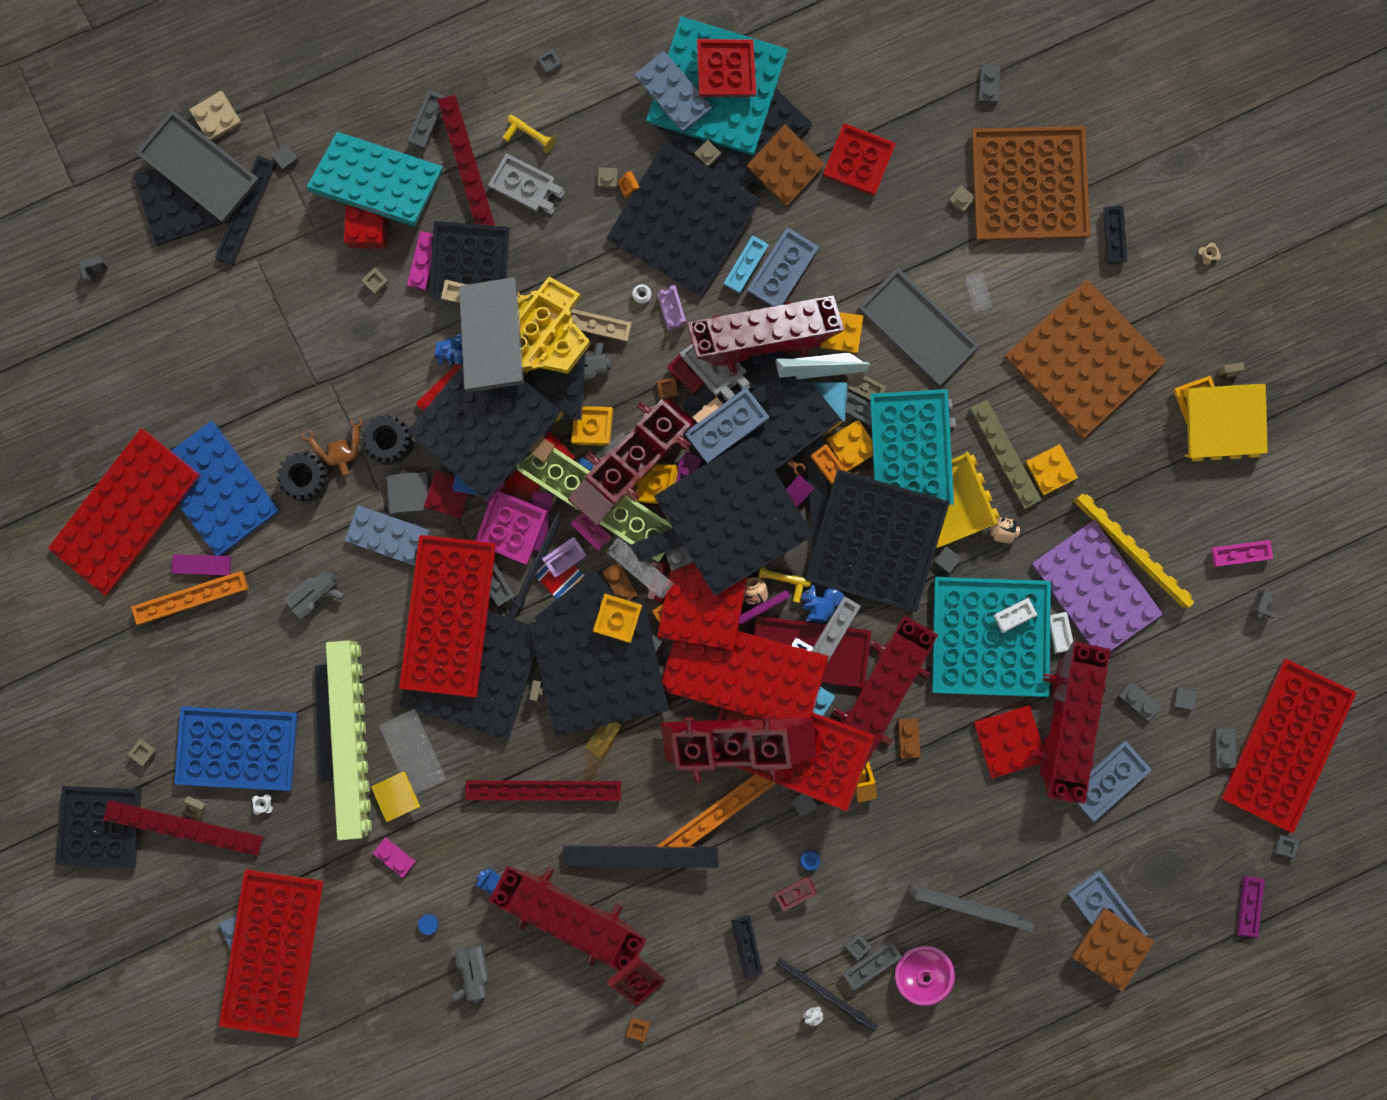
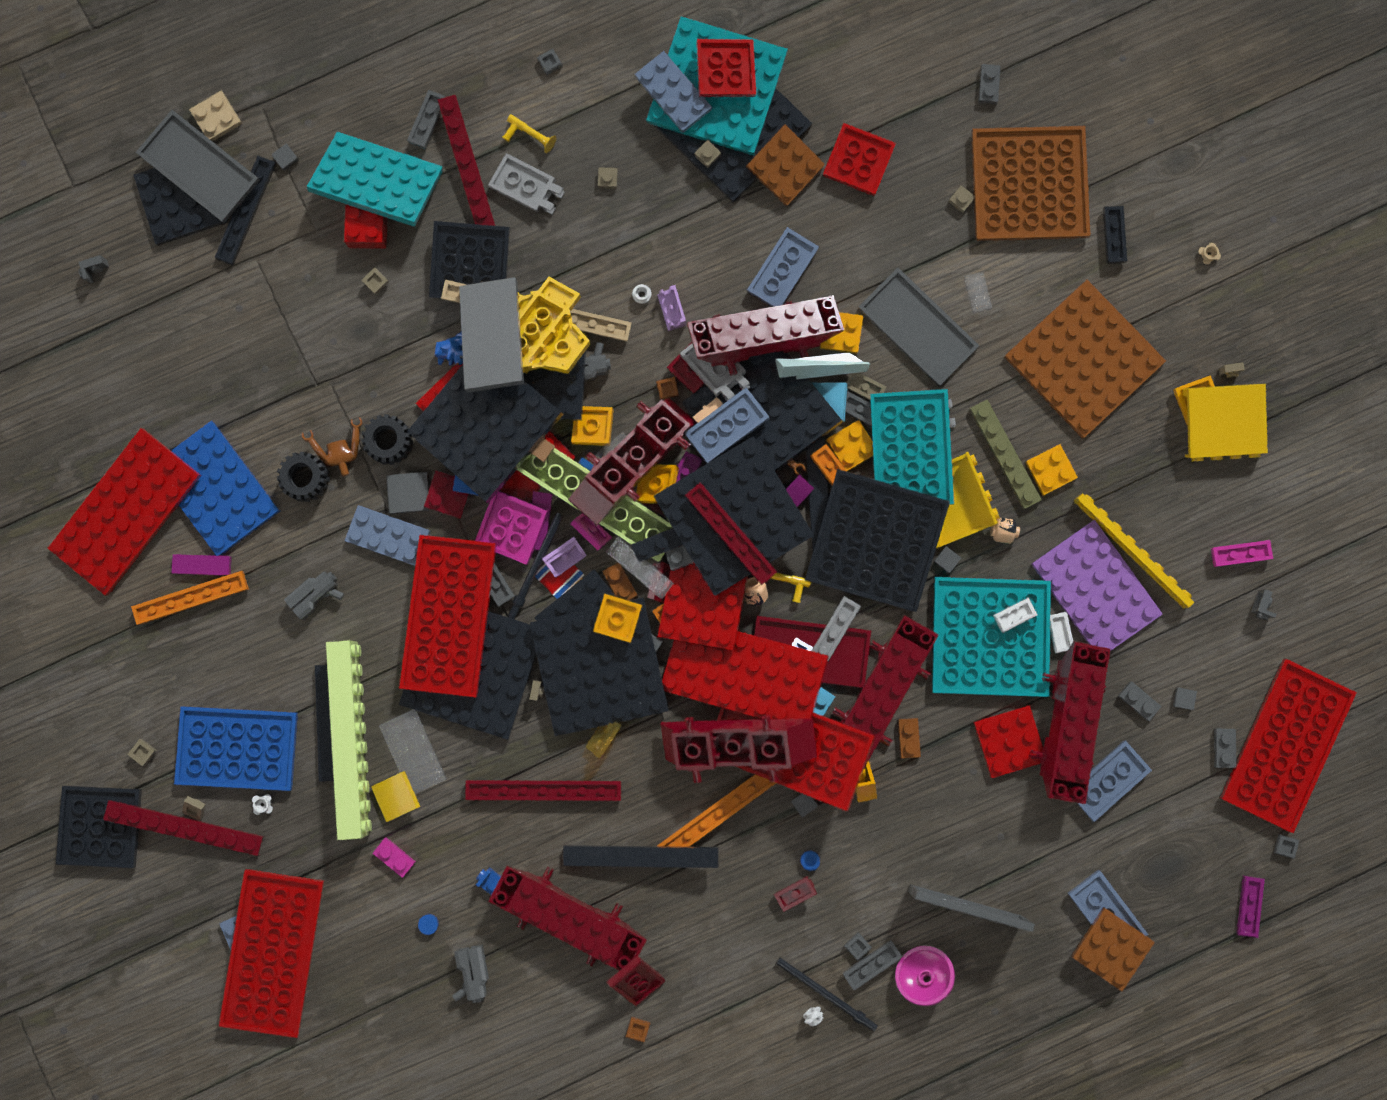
dark pink plate [407,231,433,291] -> none
black plate [606,141,761,297] -> none
orange tile [617,171,640,198] -> none
medium azure plate [724,235,769,294] -> none
black plate [731,915,763,979] -> none
magenta tile [739,590,790,625] -> none
blue animal [801,585,844,623] -> none
none -> dark red plate [685,482,777,586]

